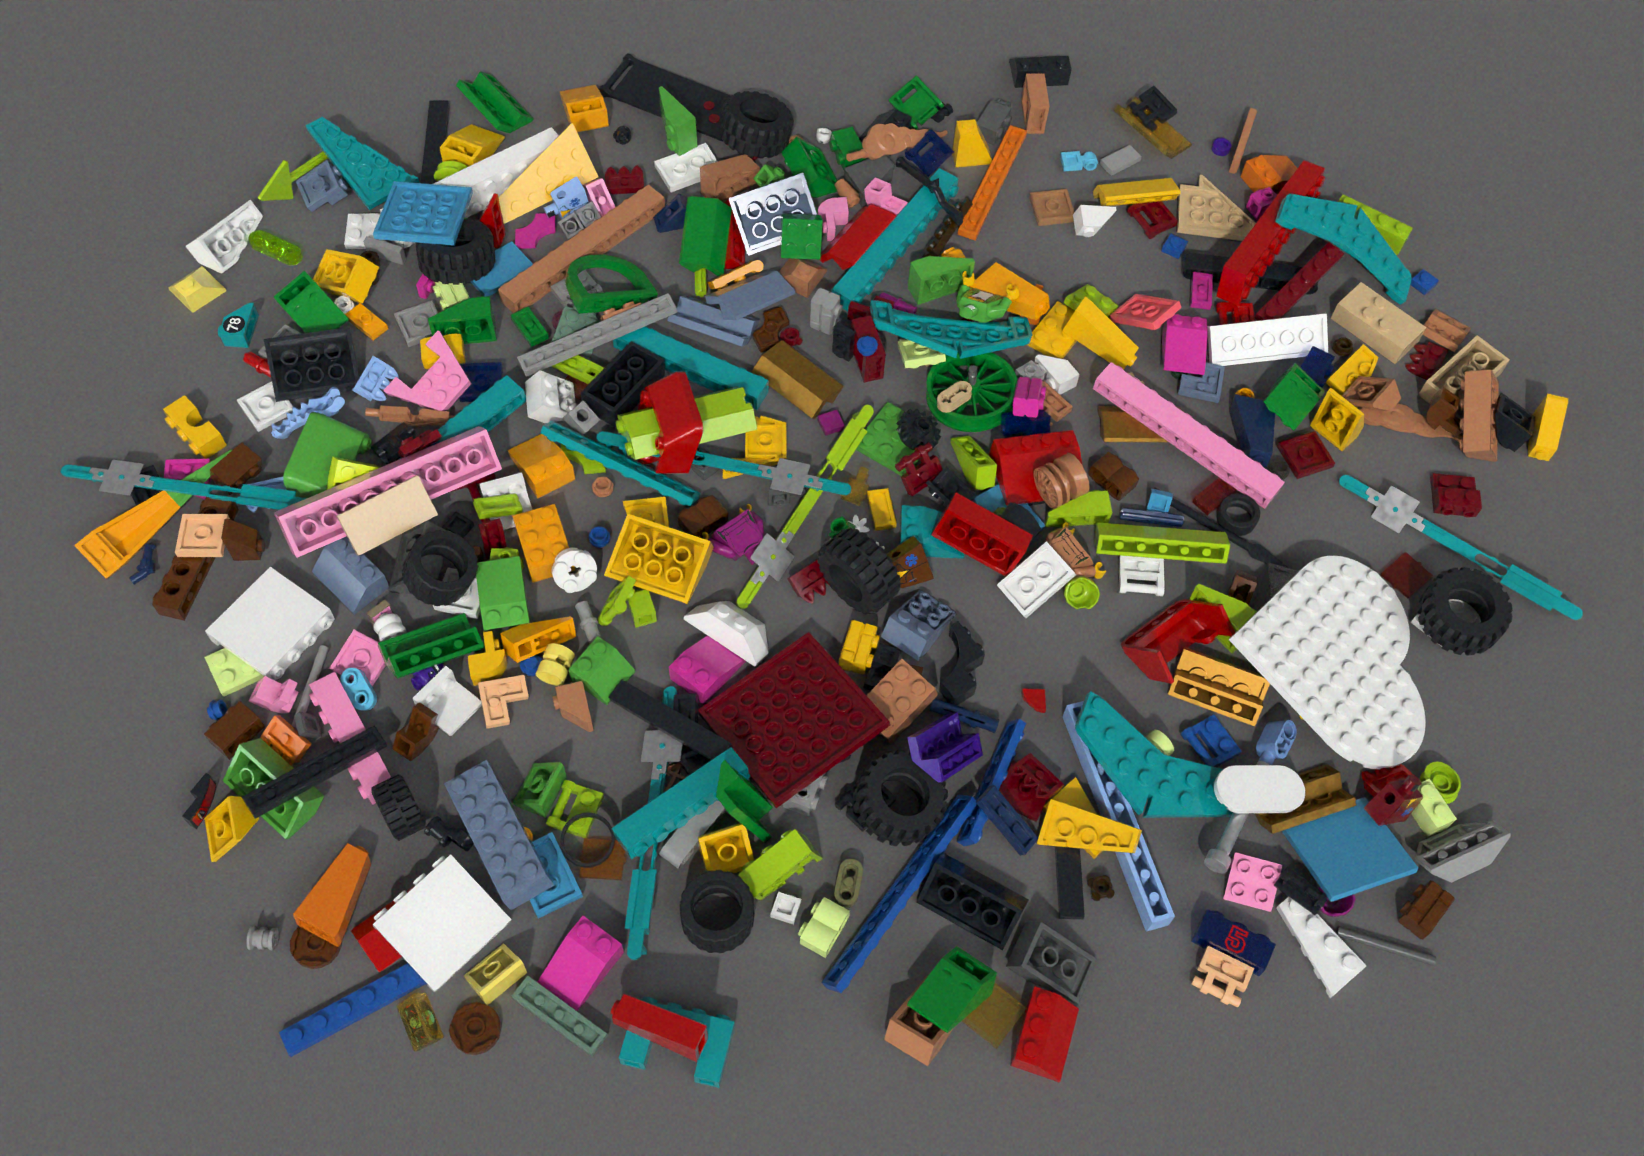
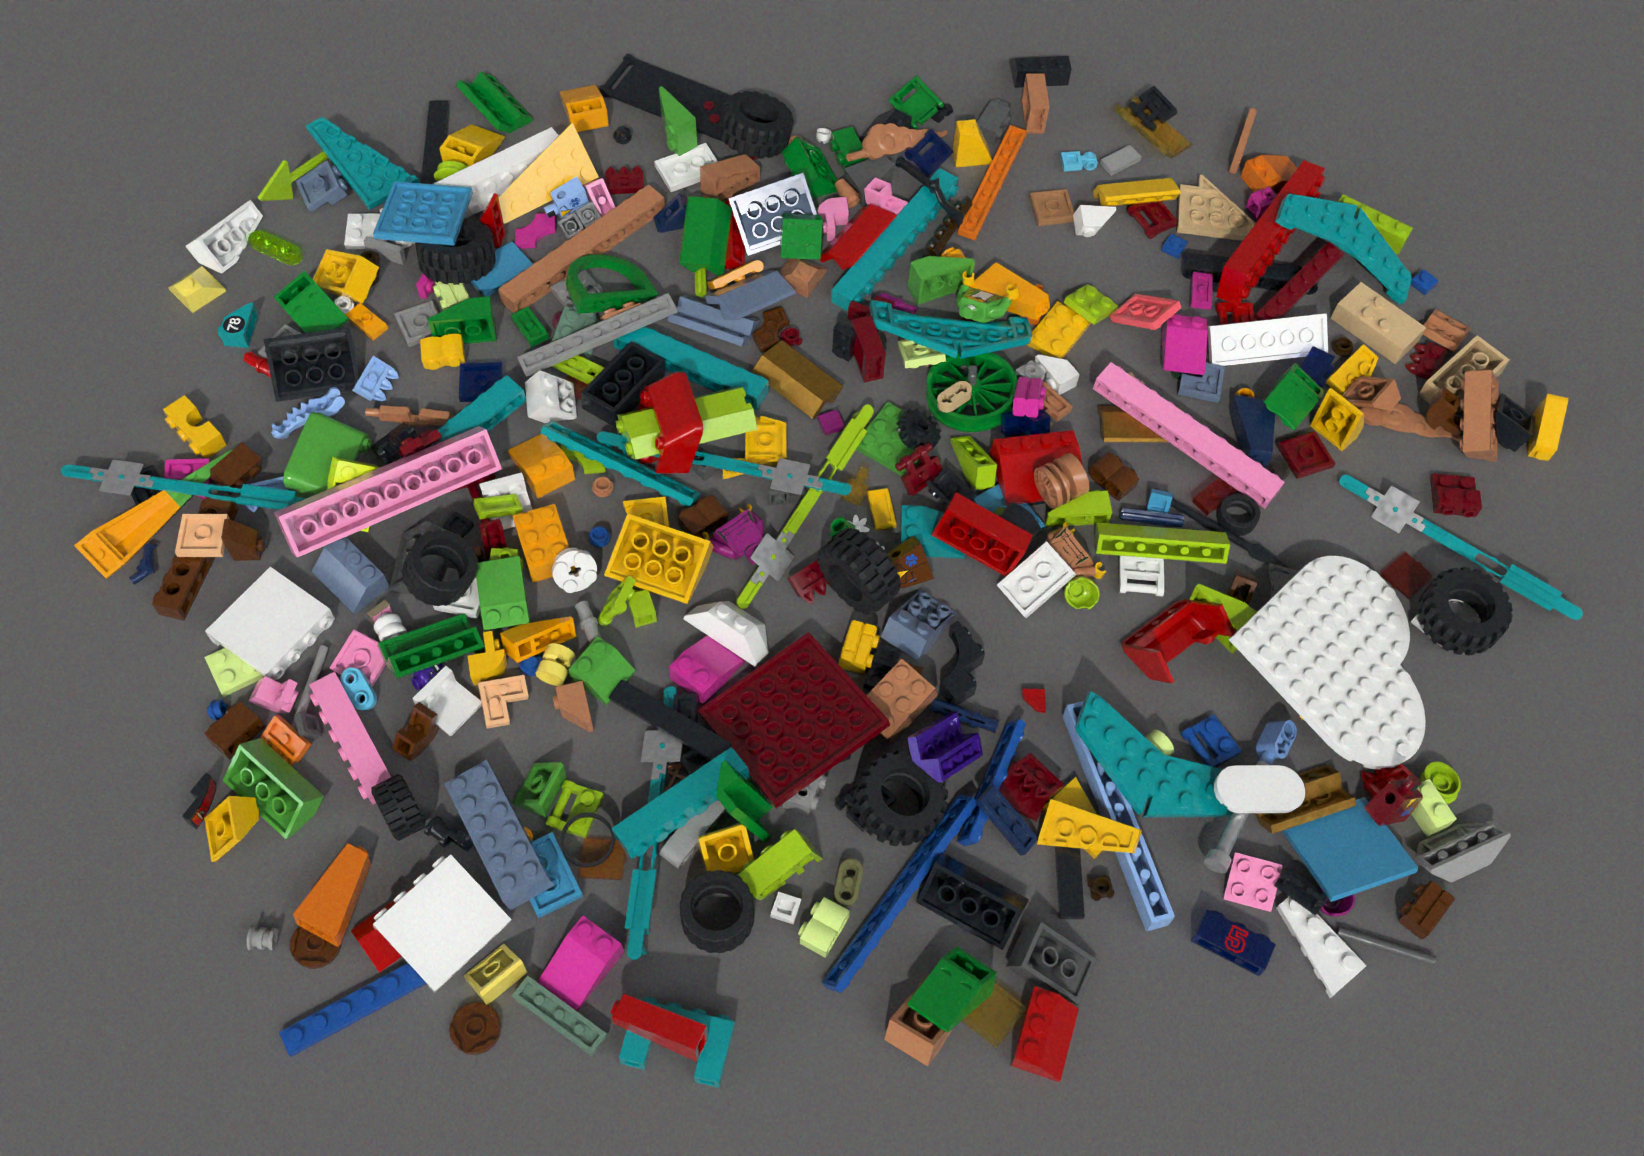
white tile [237,381,293,432] -> none
black tile [242,726,387,819] -> none
tan tile [336,475,438,556] -> none
bright pink wing [383,331,472,411] -> none
clear yellow slope [397,993,444,1052] -> none
light grey brick [563,401,600,435] -> none
bright green brick [753,164,785,187] -> none
light grey brick [810,288,843,335] -> none
blue plate [857,336,878,356] -> none
yellow slope [1062,296,1139,370] -> none
slope [1168,647,1270,726] -> none
light nougat plate [1191,946,1254,1008] -> none
dark purple tile [1211,138,1232,156] -> none

